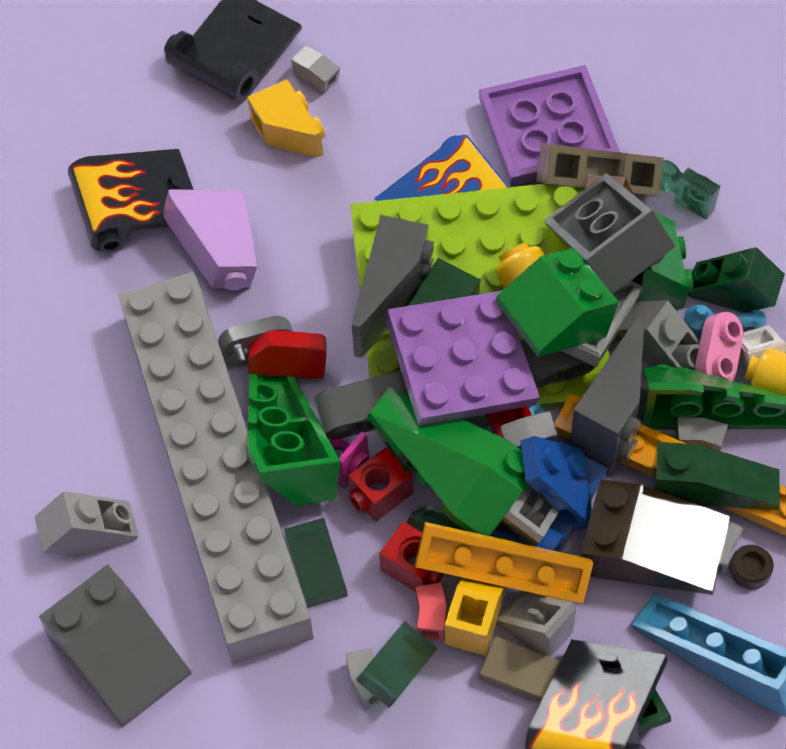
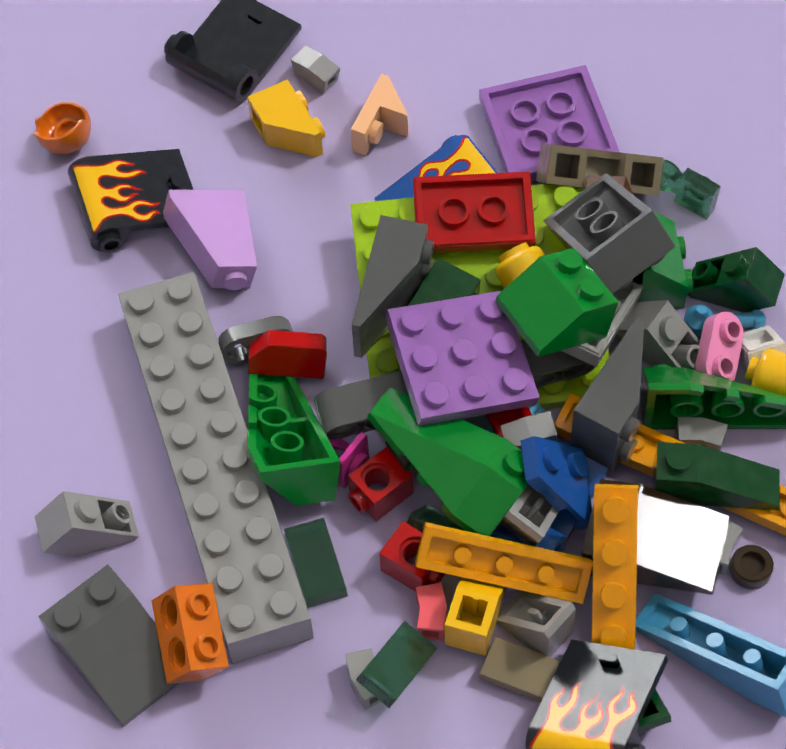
none -> orange hair [33,102,91,154]
none -> orange brick [151,583,229,684]
none -> light nougat slope [351,74,409,156]
none -> red tile [413,171,536,253]
none -> light orange plate [592,484,639,649]

